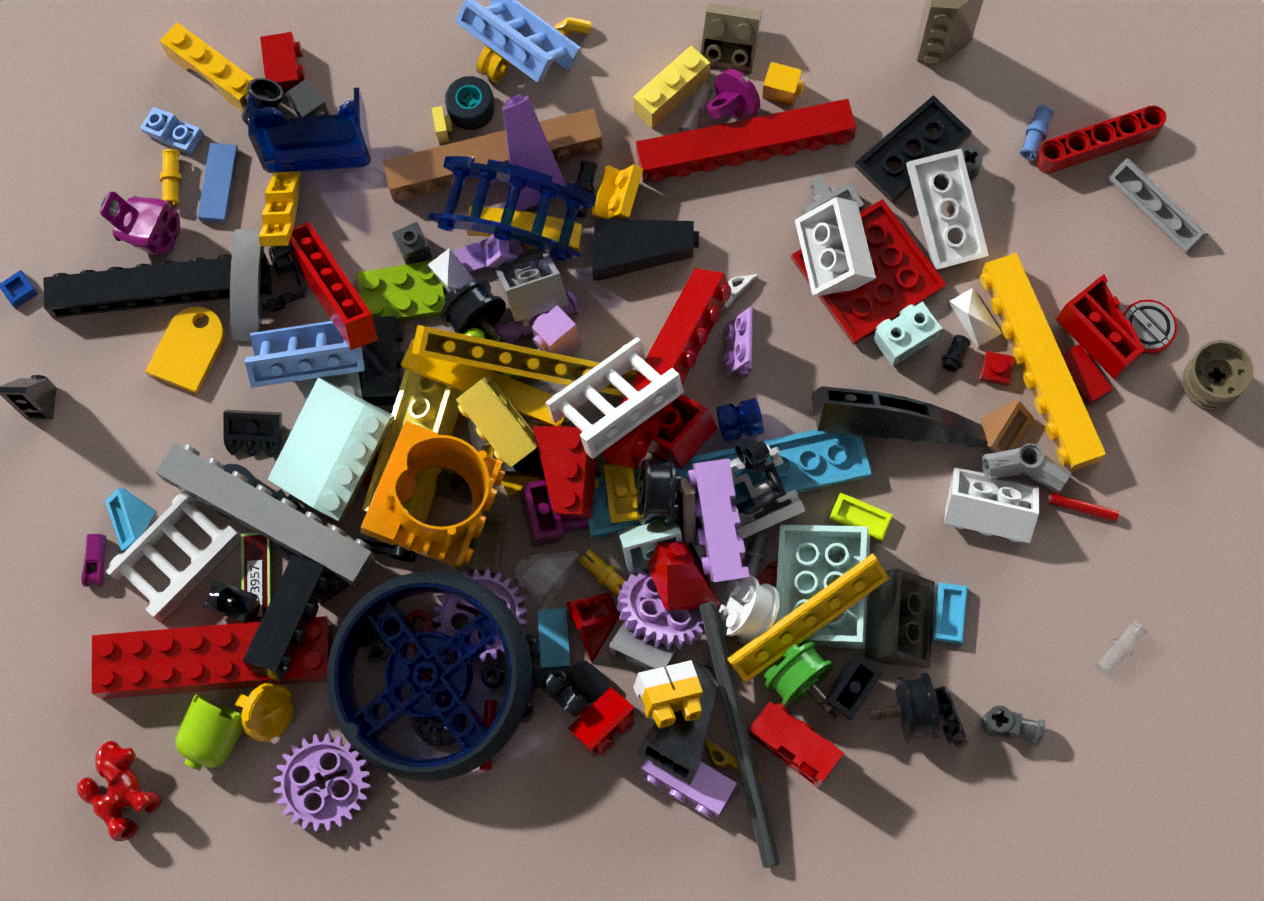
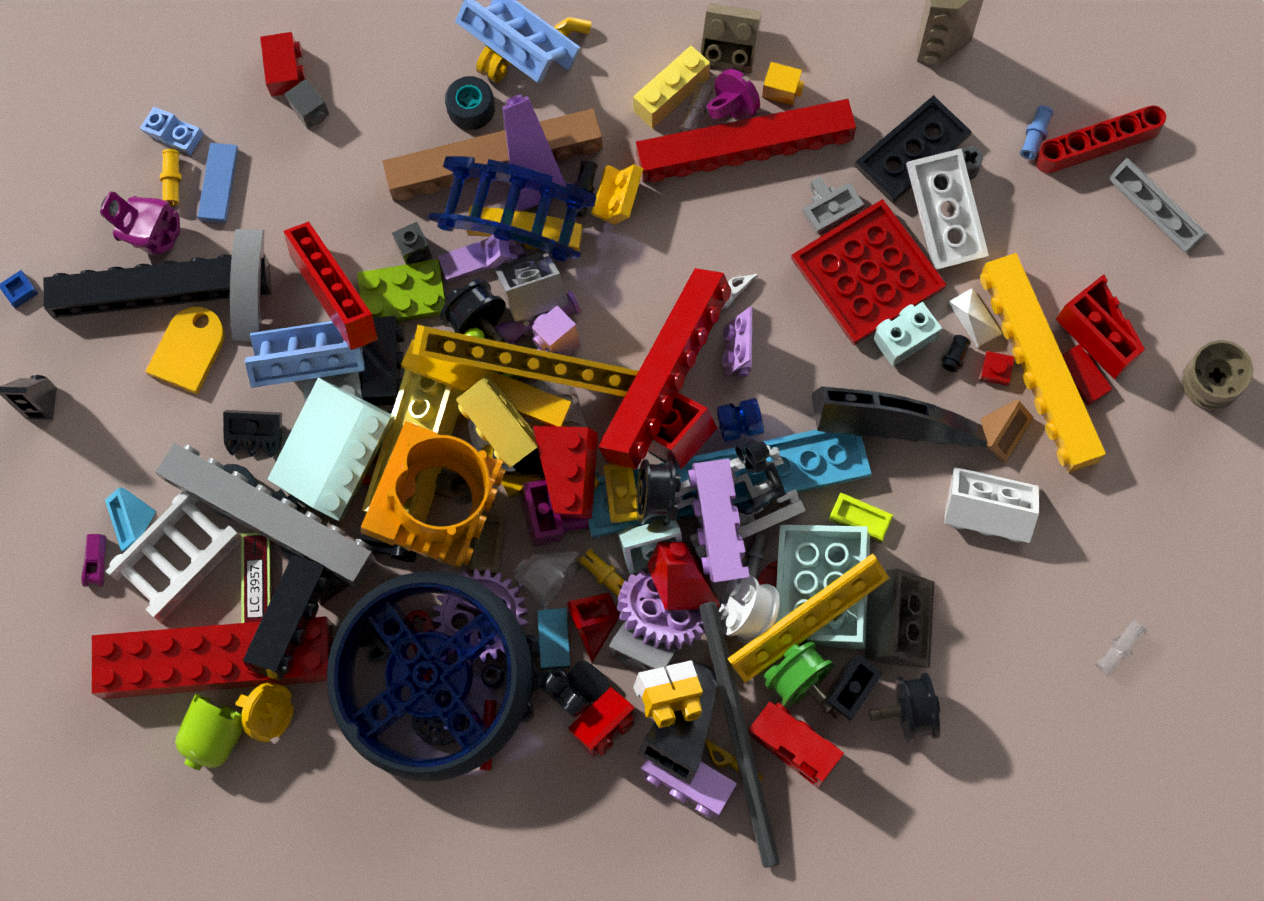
red animal [77,740,162,841] -> none
yellow arch [160,22,254,112] -> none
black hips [203,580,260,623] -> none
black wheel [241,78,283,130] -> none
clear blue windscreen [248,87,371,173] -> none
yellow slope [259,171,301,247] -> none
black piece [262,244,307,312] -> none
lavender gear [273,734,372,833] -> none
white slope [427,248,474,293] -> none
light yellow plate [432,106,453,144] -> none
white fence [546,337,684,459] -> none
black slope [592,219,699,281] -> none
dark tan tile [677,478,696,543] -> none
white slope [795,197,876,296] -> none
medium azure tile [932,583,968,645] -> none
black plate [934,686,969,748] -> none
dark grey connector [981,705,1045,746] -> none
light grey piece [982,443,1071,494] -> none
red piece [1049,493,1119,522] -> none
tile [1123,299,1177,355] -> none

